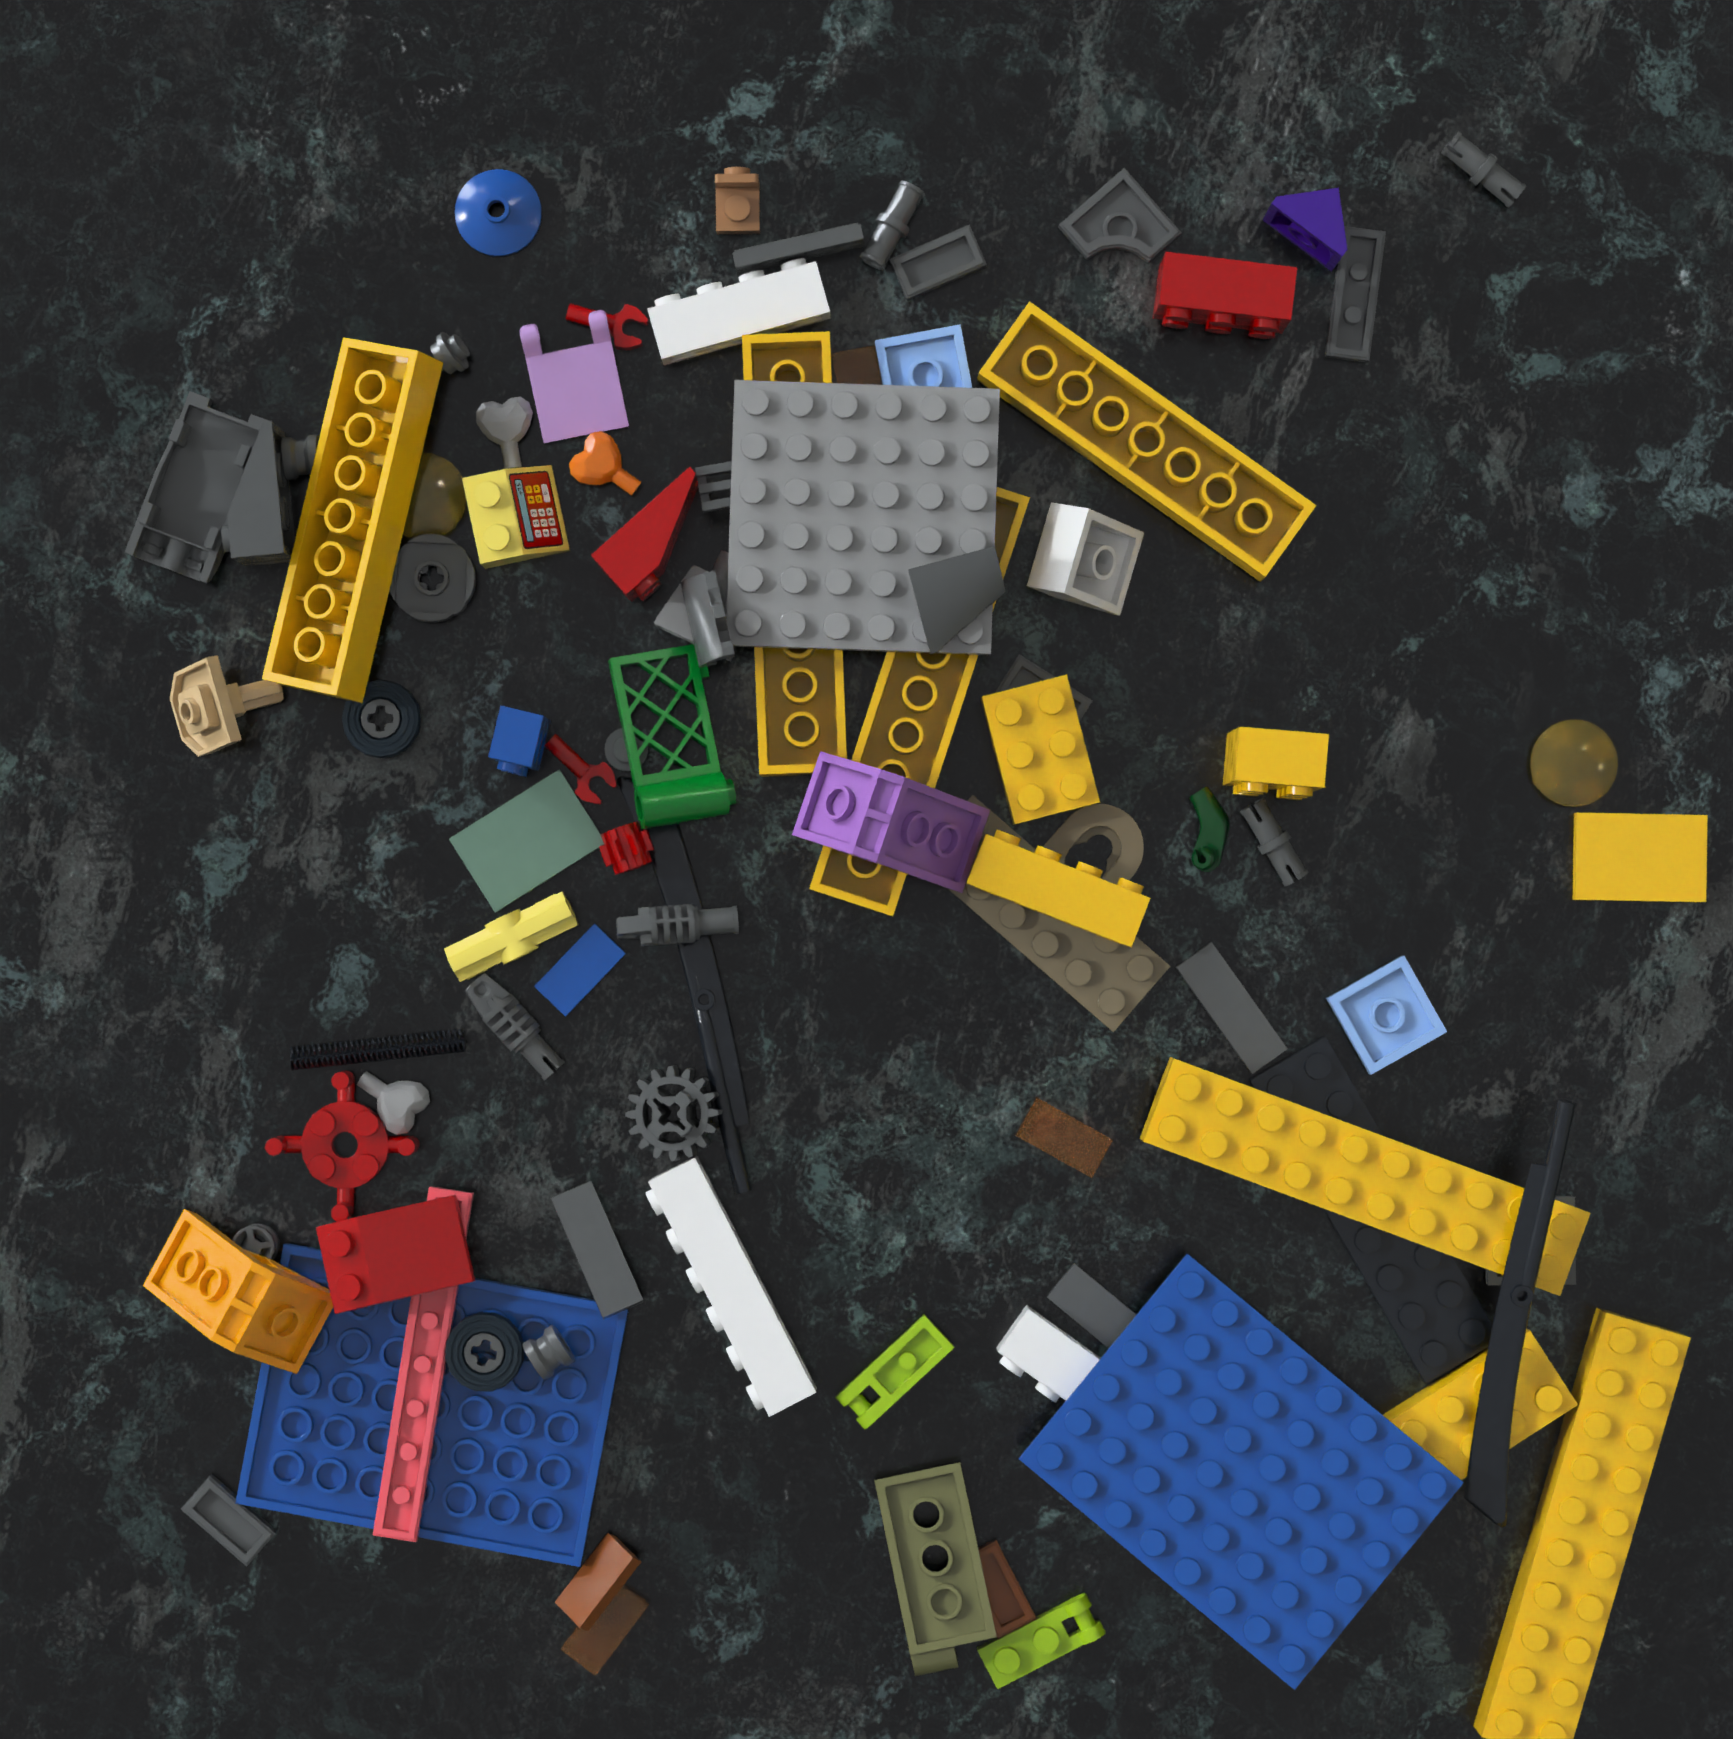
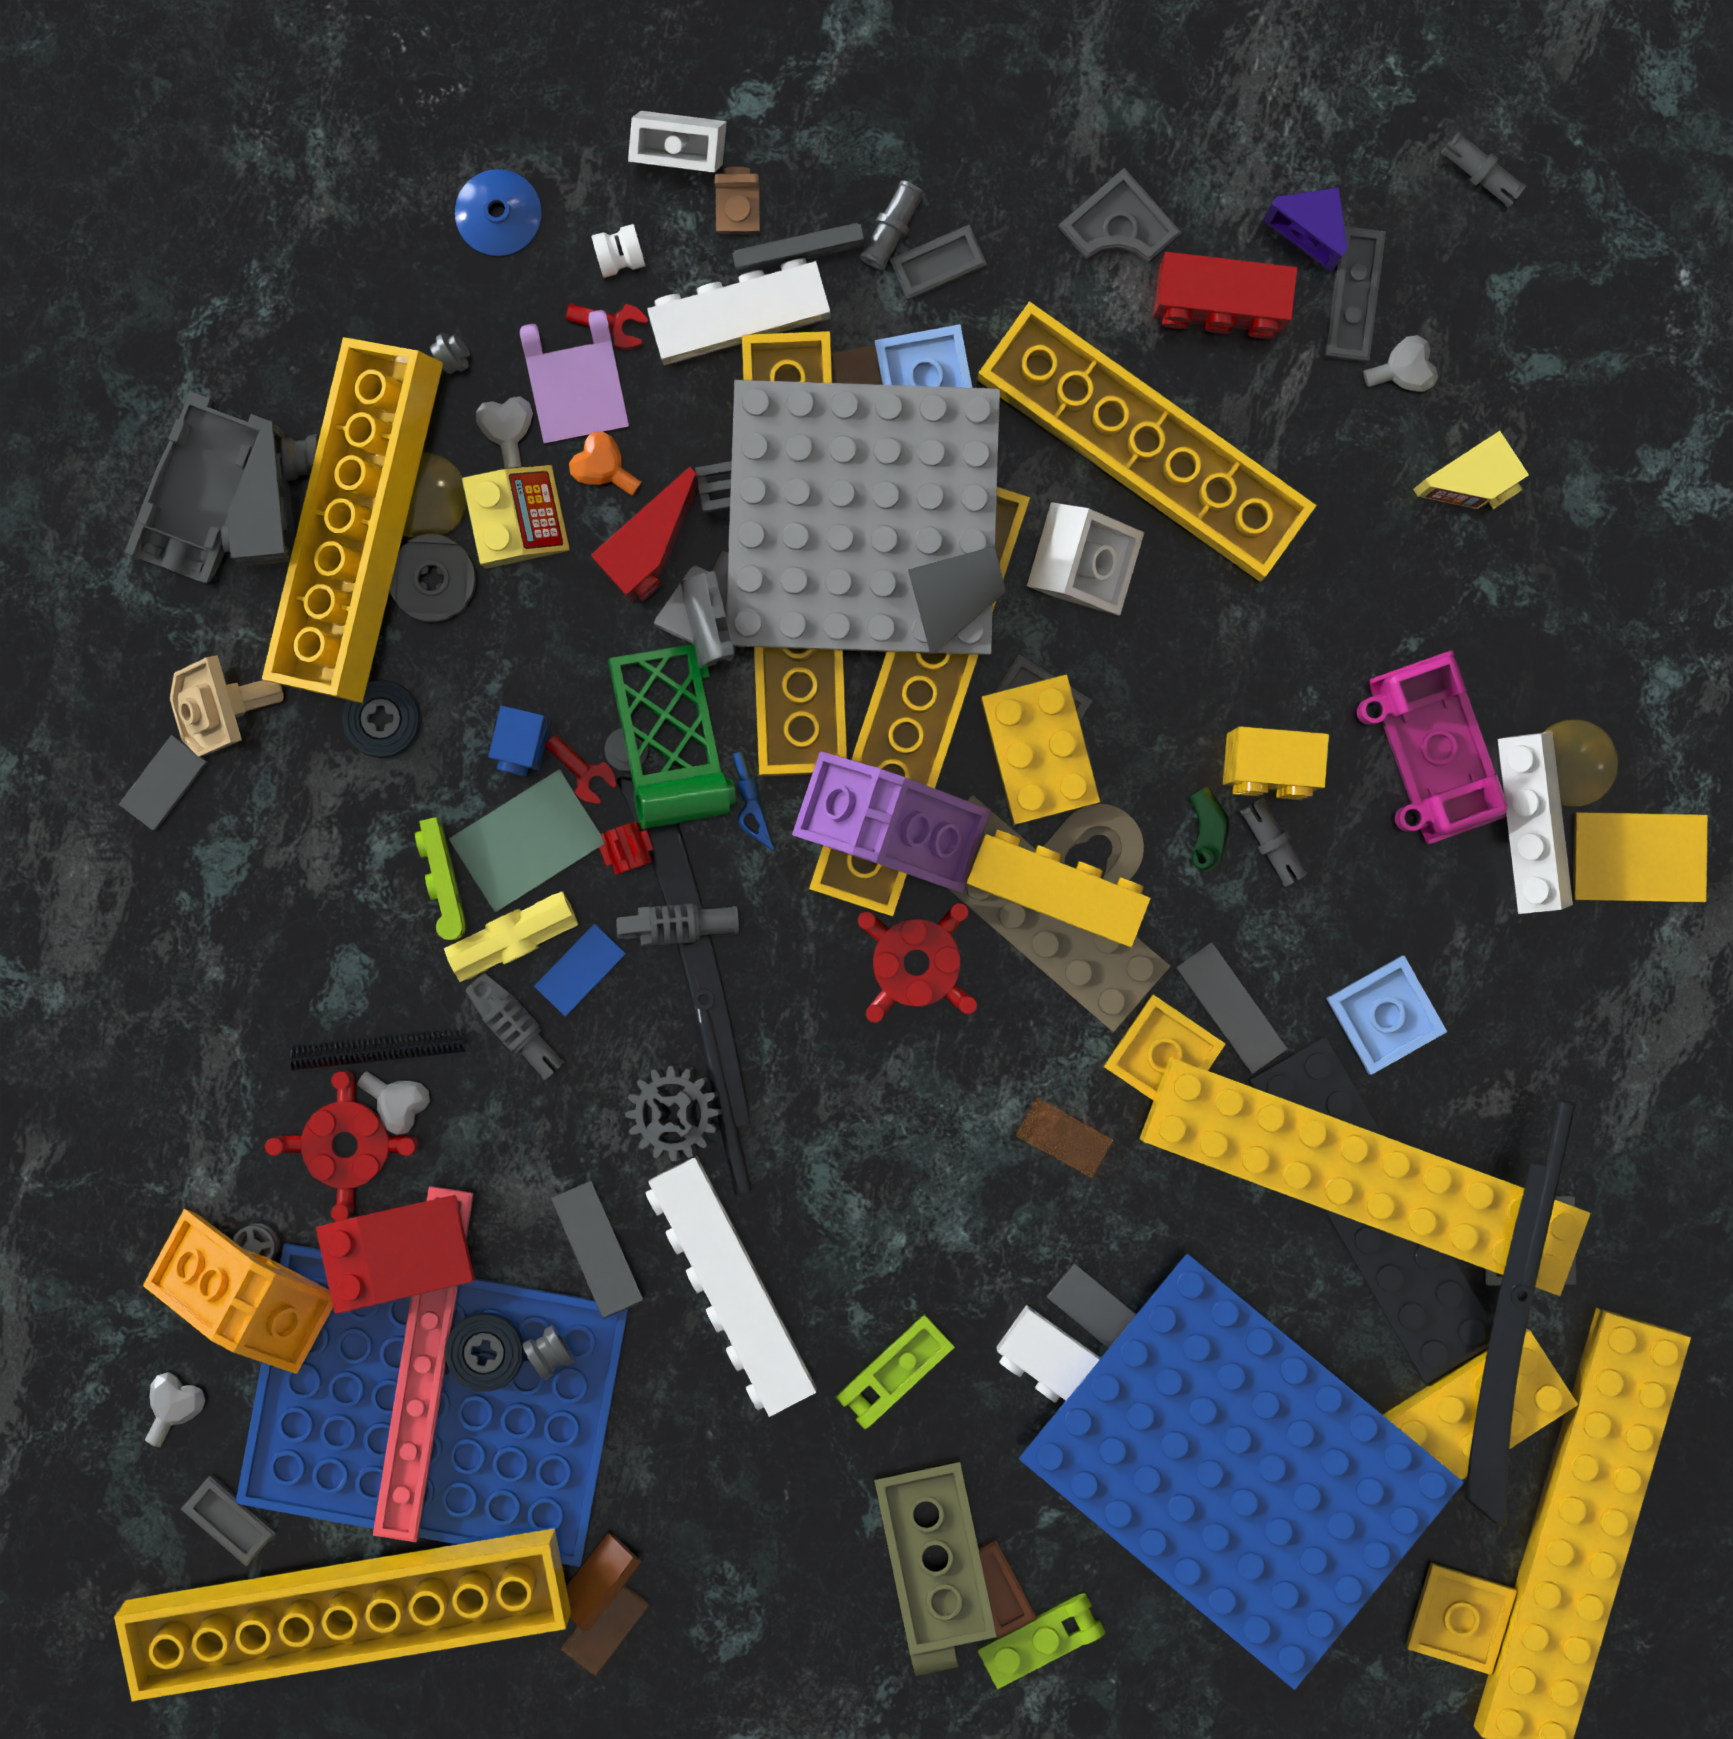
none -> yellow brick [114,1528,571,1701]
none -> dark grey tile [119,735,208,831]
none -> light grey rock [145,1372,206,1447]
none -> lime plate [415,817,467,940]
none -> white wheel [592,224,645,278]
none -> white brick [628,111,727,172]
none -> blue hand [732,751,776,851]
none -> red plate [858,903,977,1023]
none -> yellow plate [1103,994,1225,1101]
none -> dark pink container [1357,650,1508,844]
none -> light grey rock [1363,335,1438,392]
none -> yellow plate [1405,1563,1517,1675]
none -> light yellow slope [1413,431,1529,509]
none -> white brick [1498,732,1573,914]

